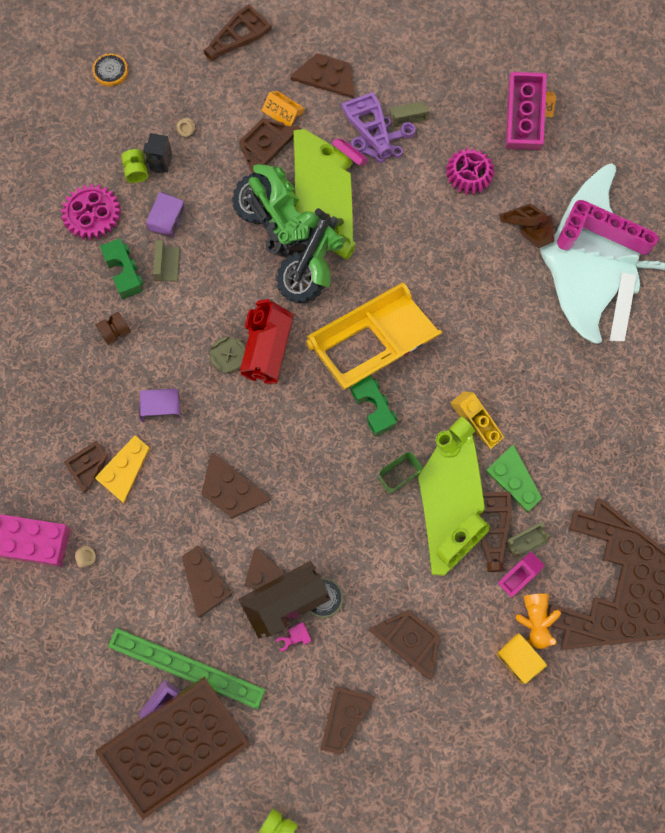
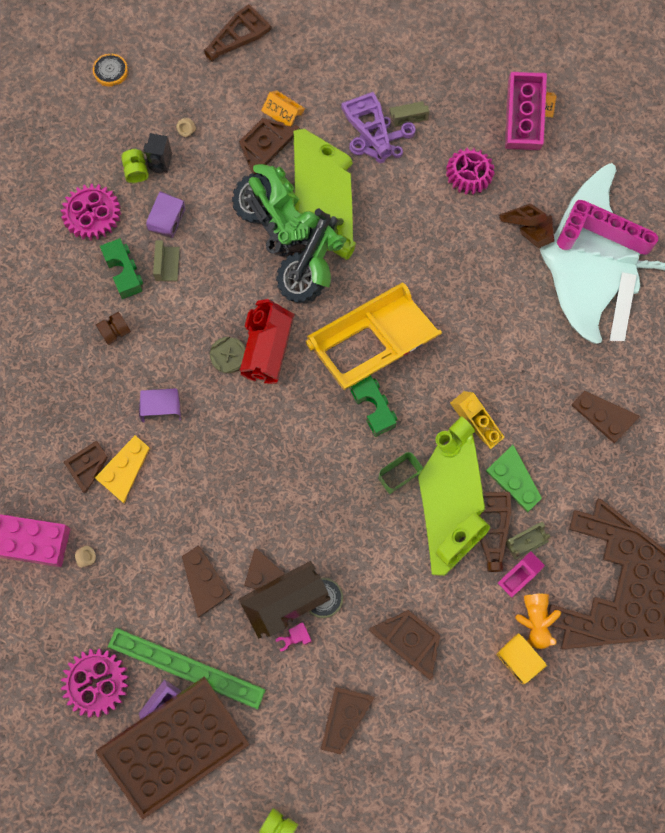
reddish brown wing [201,453,271,518] -> none
reddish brown wing [291,53,355,99] -> none
dark pink tile [332,138,368,165] -> none
none -> dark pink gear [61,649,129,717]
none -> reddish brown wing [571,391,640,443]

